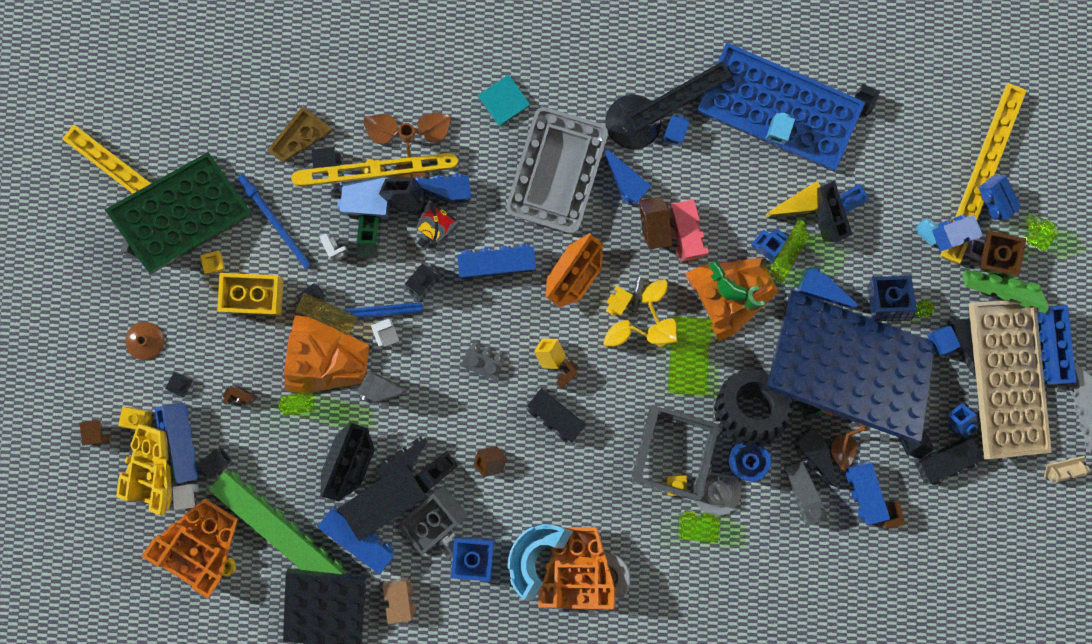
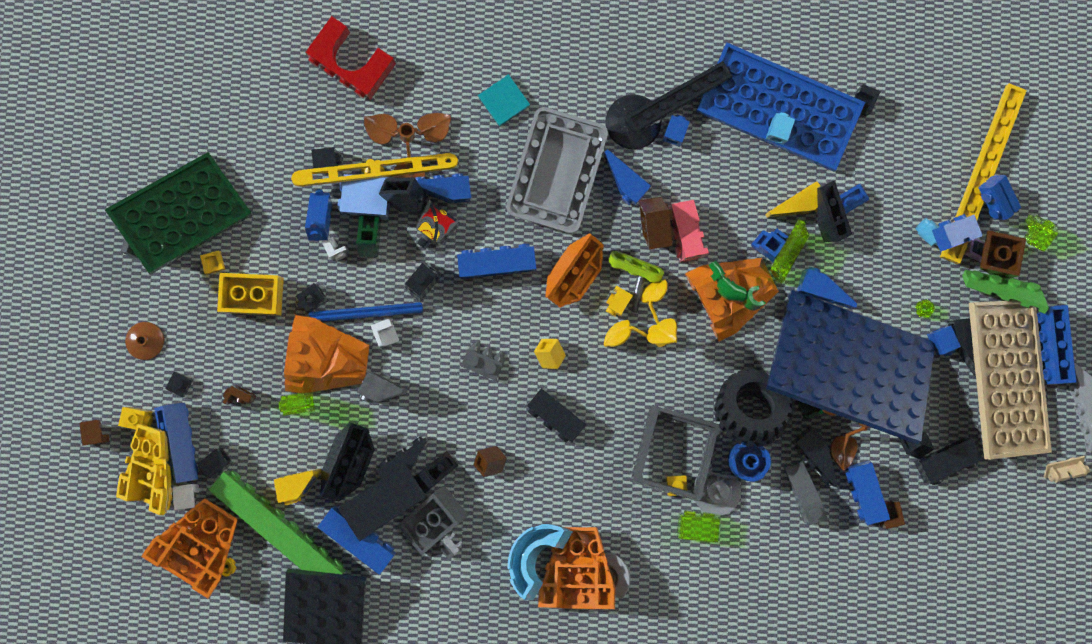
yellow plate [62,125,151,194] -> none
blue bar [238,174,311,269] -> none
pearl gold wing [267,106,334,163] -> none
clear yellow tile [296,293,358,335] -> none
medium nougat brick [383,578,416,624] -> none
blue slope [451,537,495,582] -> none
reddish brown bracket [556,359,579,389] -> none
clear neon green tile [667,316,711,395] -> none
dark blue brick [867,276,917,322] -> none
blue brick [947,403,979,439] -> none
none -> yellow slope [273,468,321,505]
none -> red arch [305,16,396,100]
none -> blue brick [305,189,333,241]
none -> lime plate [608,251,664,283]

